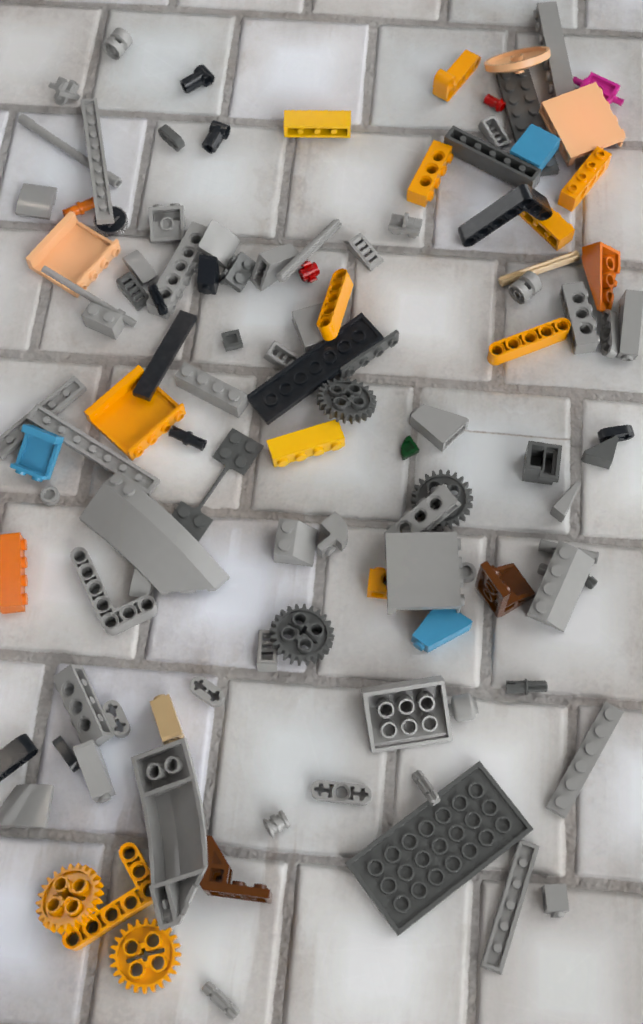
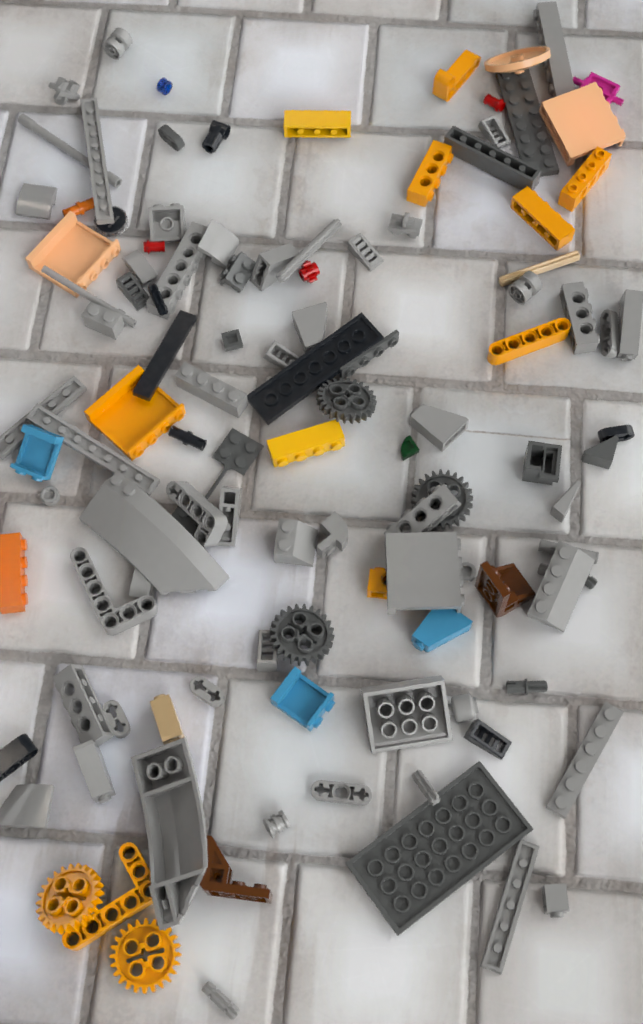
black beam [52,735,80,772] -> none
black piece [180,64,215,94] -> none
black slope [197,255,221,295] -> none
light orange beam [316,268,353,341] -> none
black beam [458,184,553,247] -> none
dark azure brick [510,123,561,171] -> none
orange wedge [581,242,620,313] -> none
none -> red pin [144,240,165,254]
none -> clear blue bush [157,78,172,95]
none -> light grey beam [166,481,228,547]
none -> light grey slope [217,486,243,547]
none -> dark azure panel [270,667,335,732]
none -> black slope [464,719,512,760]

